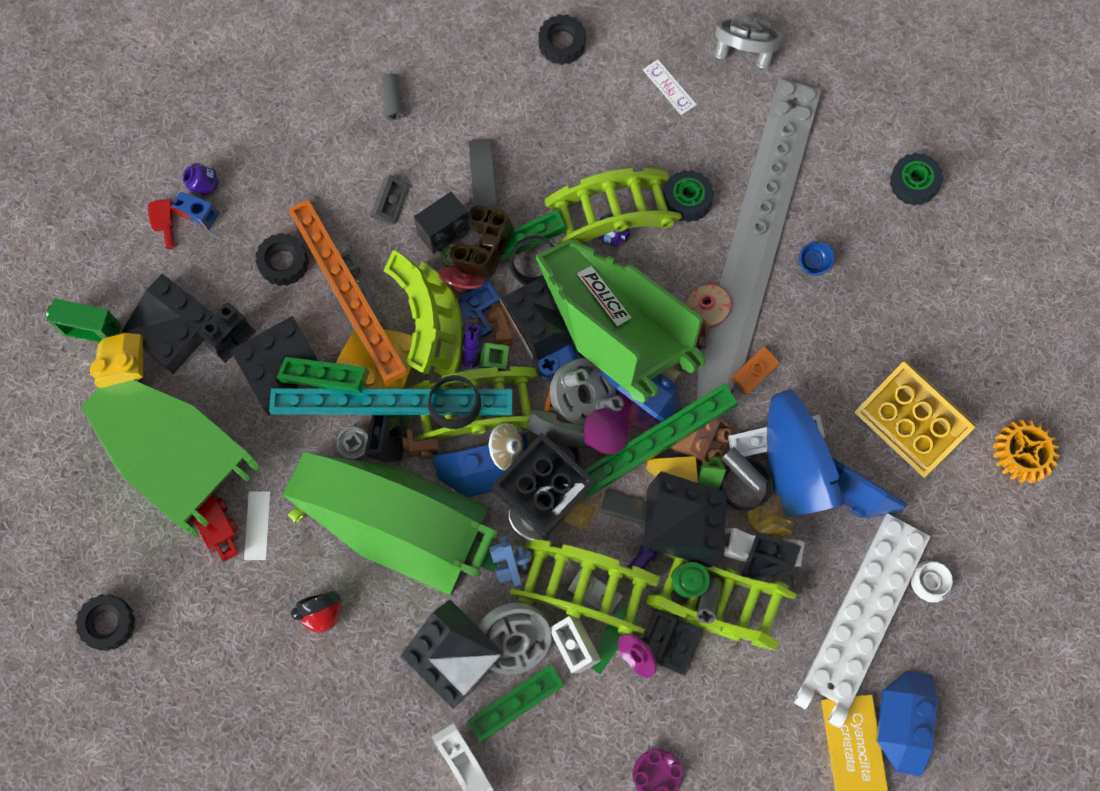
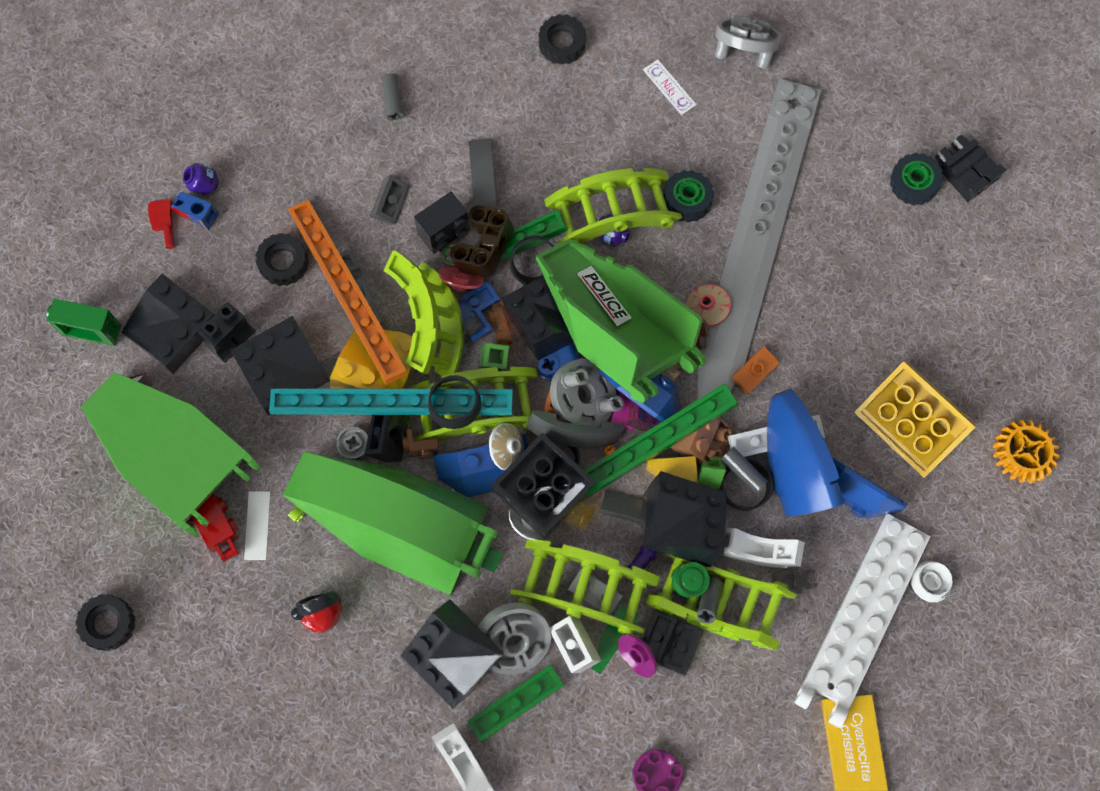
yellow slope [90,333,143,388] -> none
green plate [276,357,370,393] -> none
dark purple pin [463,323,482,368] -> none
medium blue hips [489,536,532,586] -> none
white sticker [500,299,533,360] -> none
magenta dish [584,408,628,455] -> none
black wing [741,532,802,579] -> none
clear yellow slope [745,506,794,539] -> none
blue hair [798,241,835,276] -> none
blue wedge [877,671,938,776] -> none
none -> black hips [935,134,1006,203]

